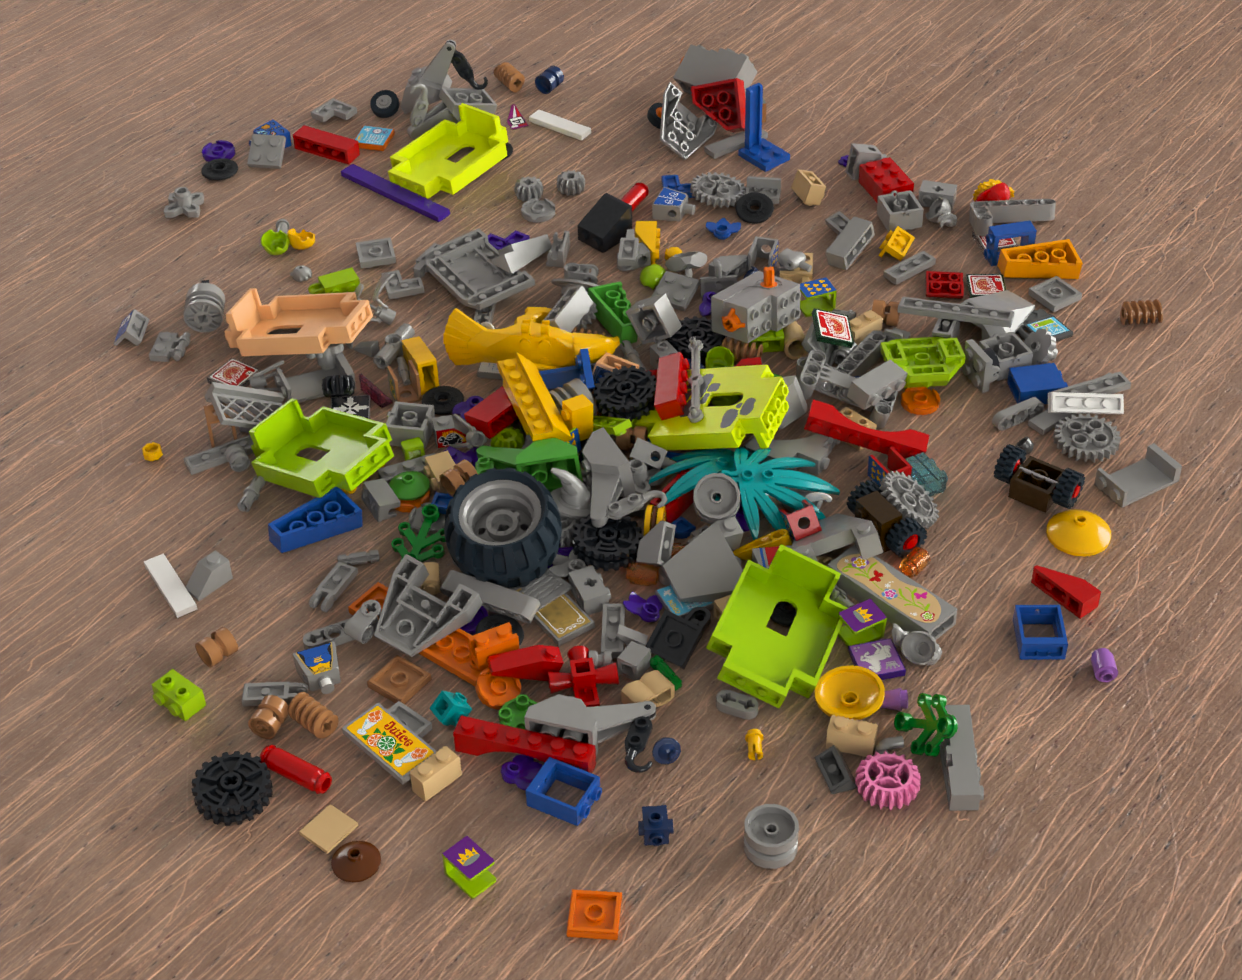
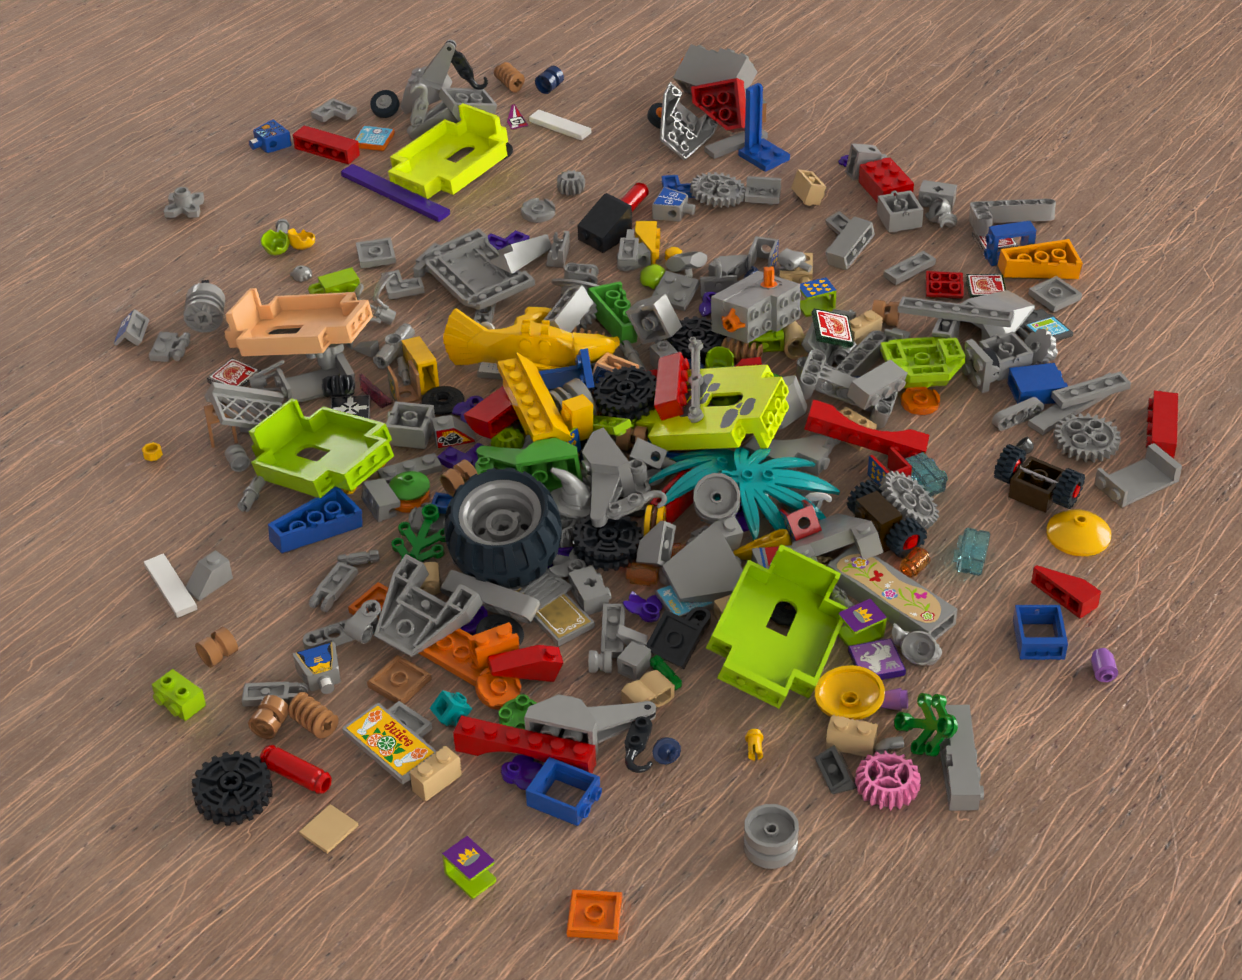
light grey tile [183,435,254,475] -> none
black wheel [201,159,238,180] -> none
dark purple tile [202,140,236,162] -> none
light grey plate [247,134,286,169] -> none
reddish brown dish [331,841,381,883] -> none
lime slope [401,437,425,461] -> none
tan brick [423,450,456,494] -> none
light grey plant [449,413,487,449] -> none
light grey gear [514,176,544,202] -> none
red brick [548,645,619,707] -> none
dark blue brick [638,805,674,846] -> none
blue tile [671,516,696,539] -> none
blue plate [706,218,741,240] -> none
light grey beam [716,690,759,720] -> none
black wheel [736,192,774,224] -> none
yellow bracket [878,226,915,261] -> none
red hair [973,179,1014,202] -> none
white tile [1048,392,1124,415] -> none
medium nougat piece [1120,299,1163,325] -> none
none -> clear light blue brick [953,528,991,576]
none -> red brick [1145,390,1178,459]

